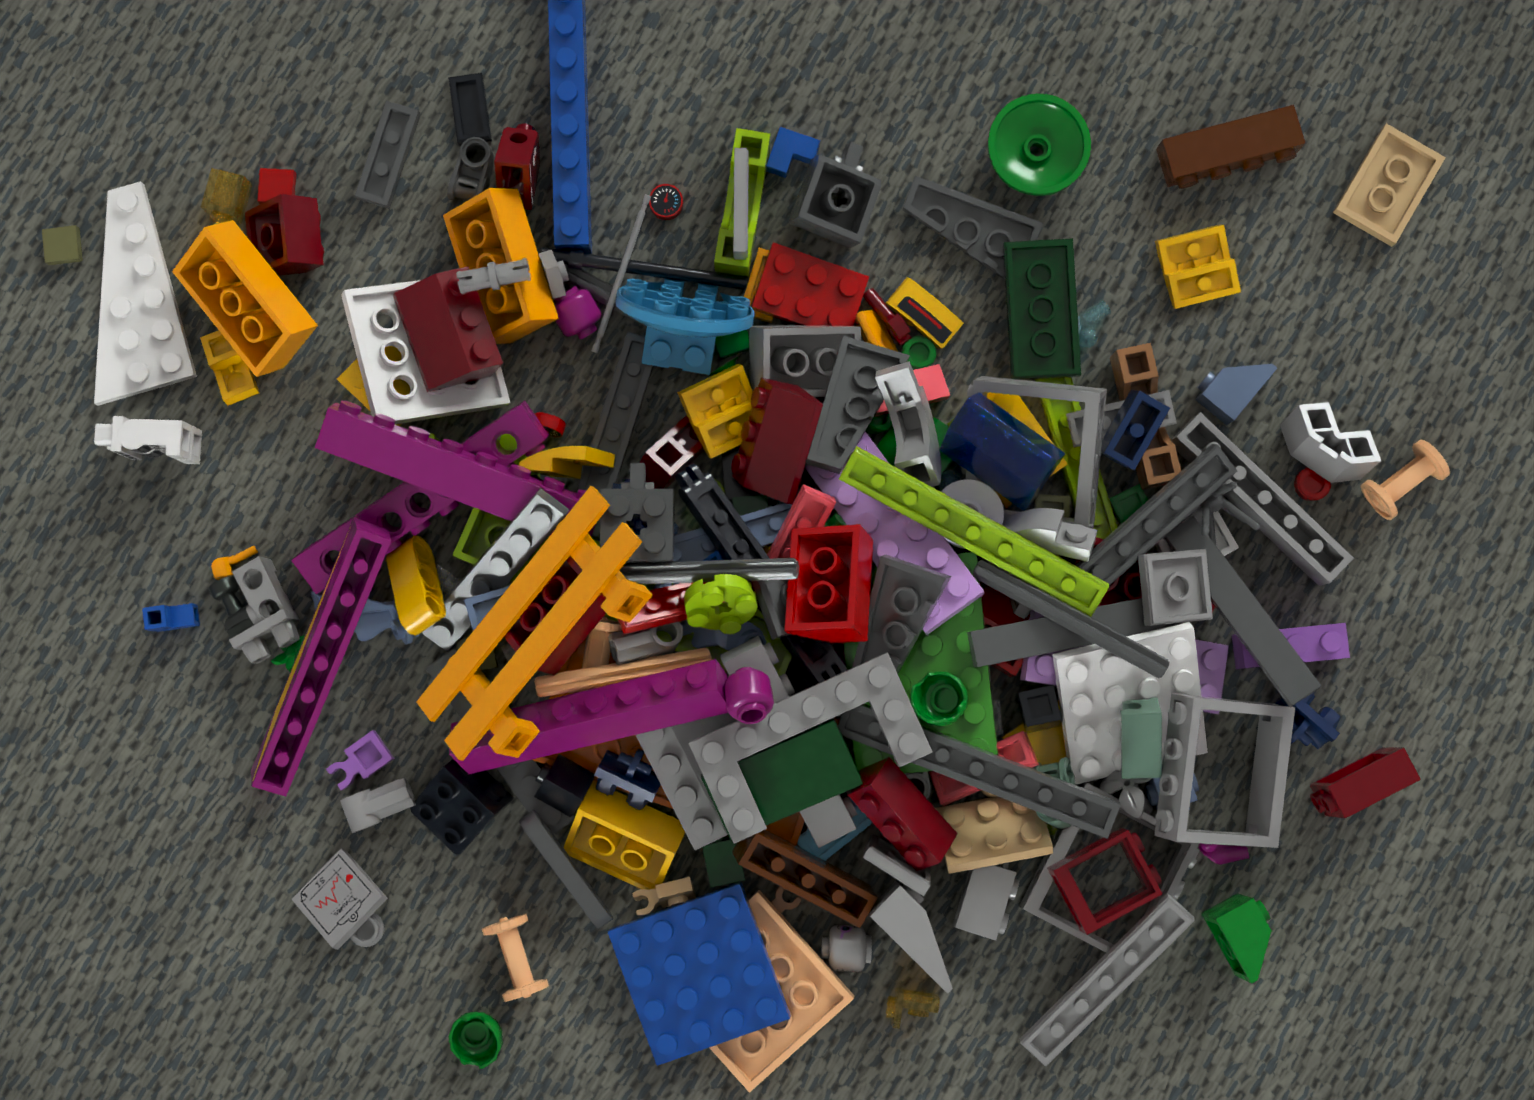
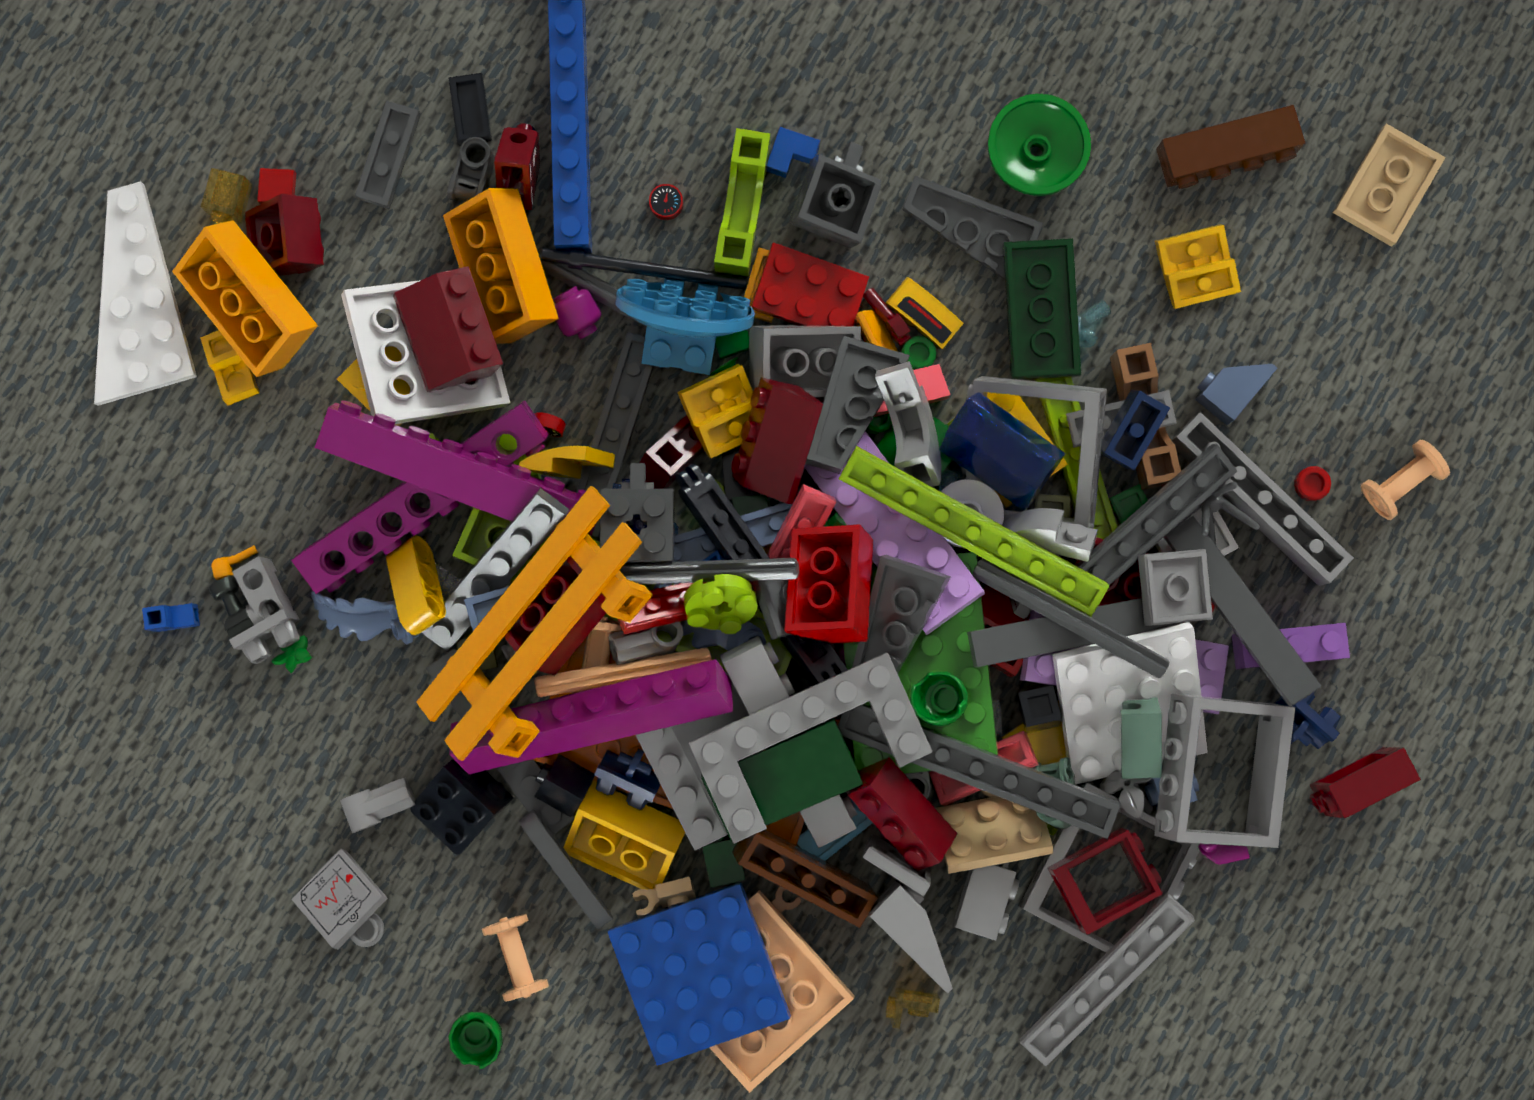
olive tile [42,225,83,265] -> none
white hips [94,416,202,464] -> none
magenta brick [251,517,391,797] -> none
medium lavender plate [326,730,395,790] -> none
light grey pin [456,258,531,294] -> none
light grey plate [538,250,569,299] -> none
light grey piece [591,194,651,353] -> none
magenta head [724,667,774,724] -> none
light grey tile [733,148,749,260] -> none
light grey head [821,925,872,972] -> none
green slope [1201,893,1272,984] -> none
light grey brick [1280,402,1381,483] -> none

